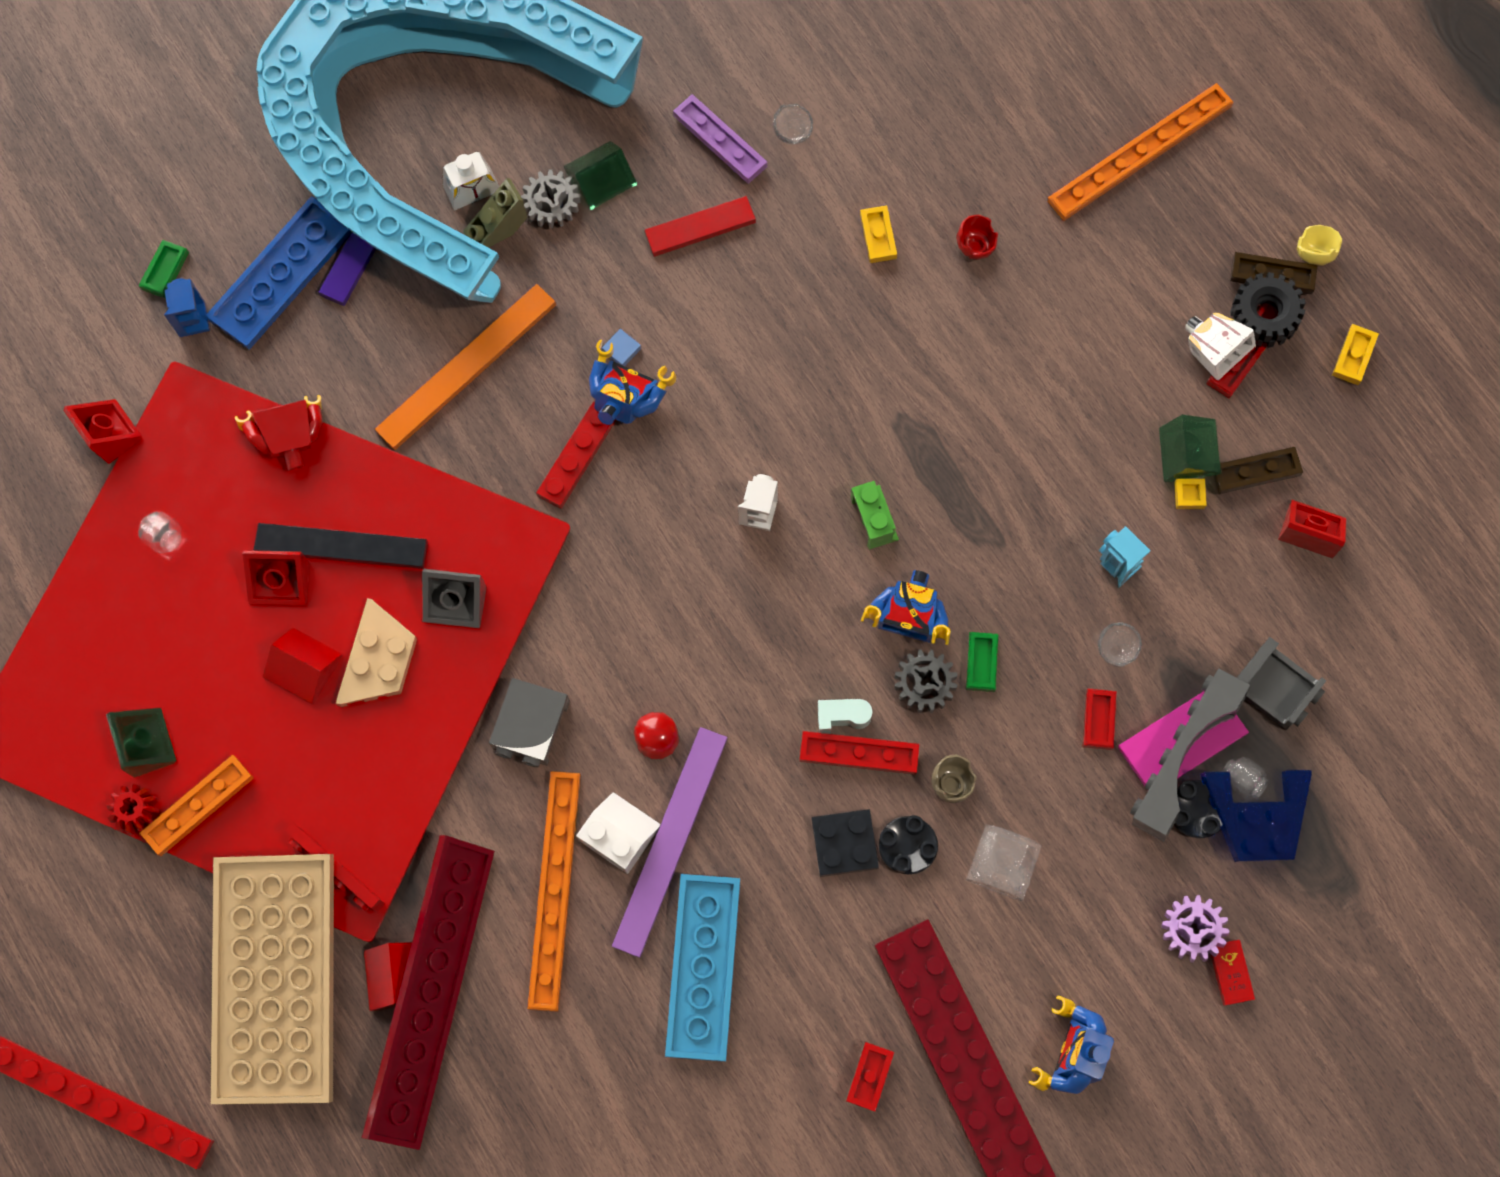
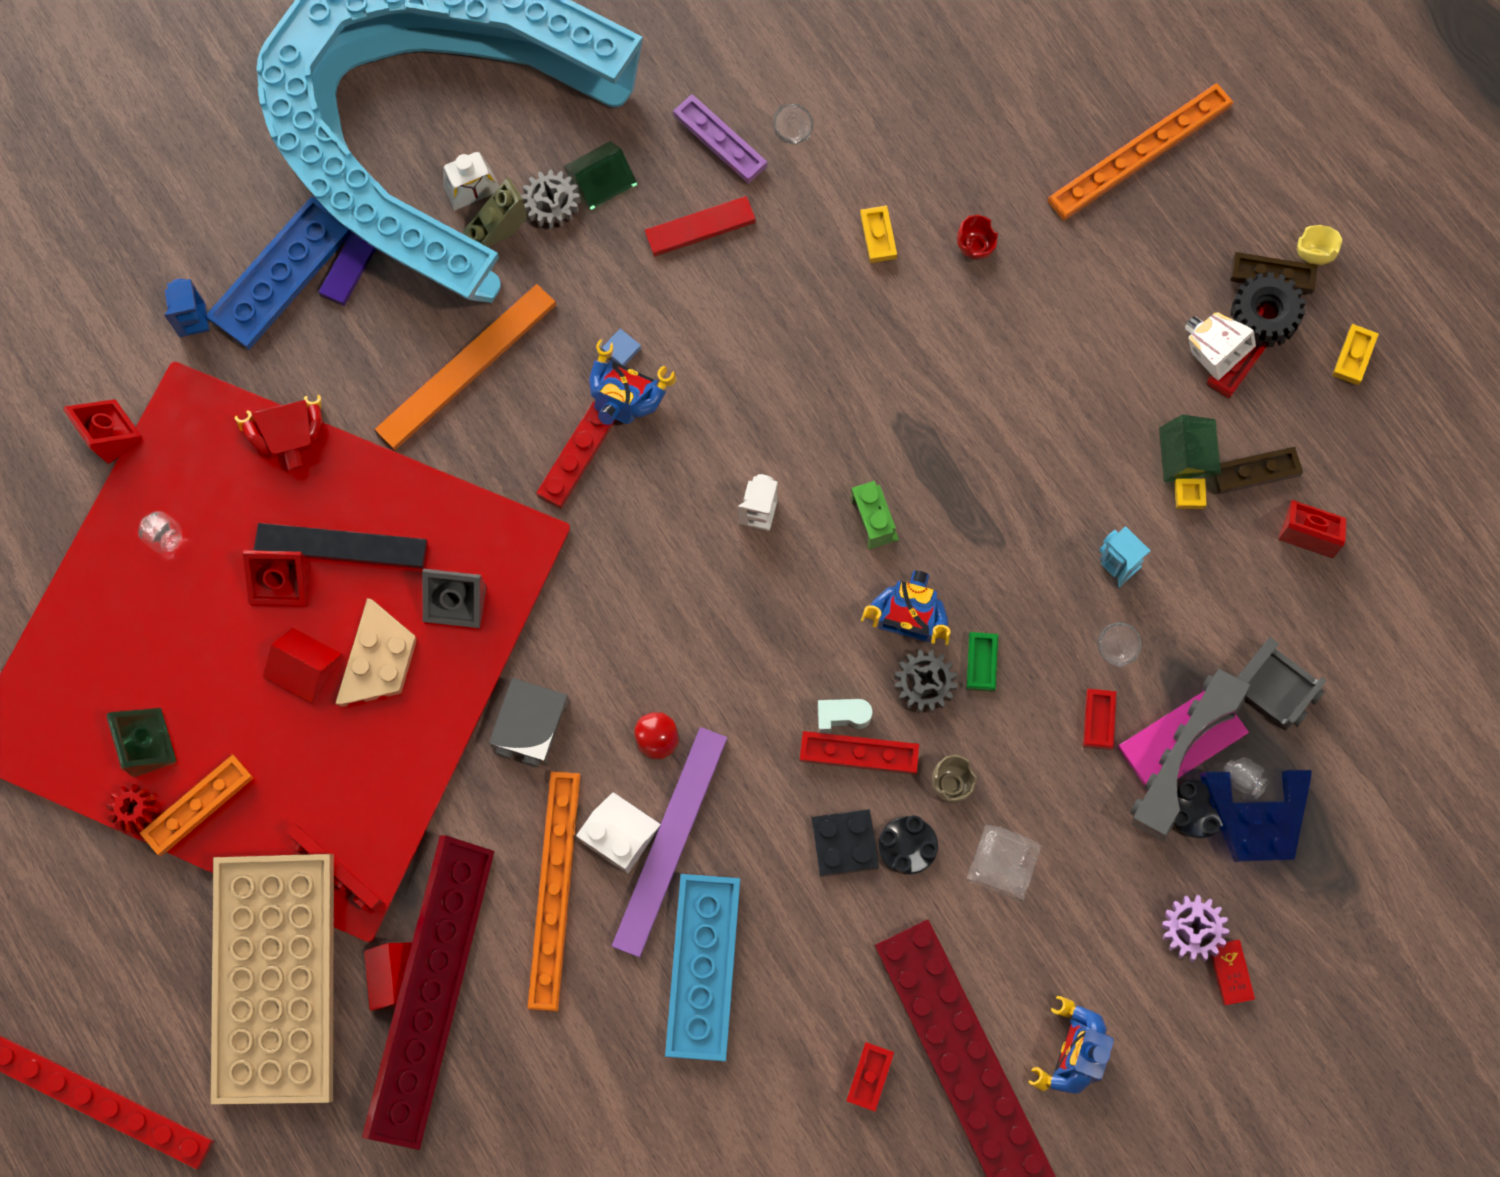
green tile [138,240,189,299] -> none

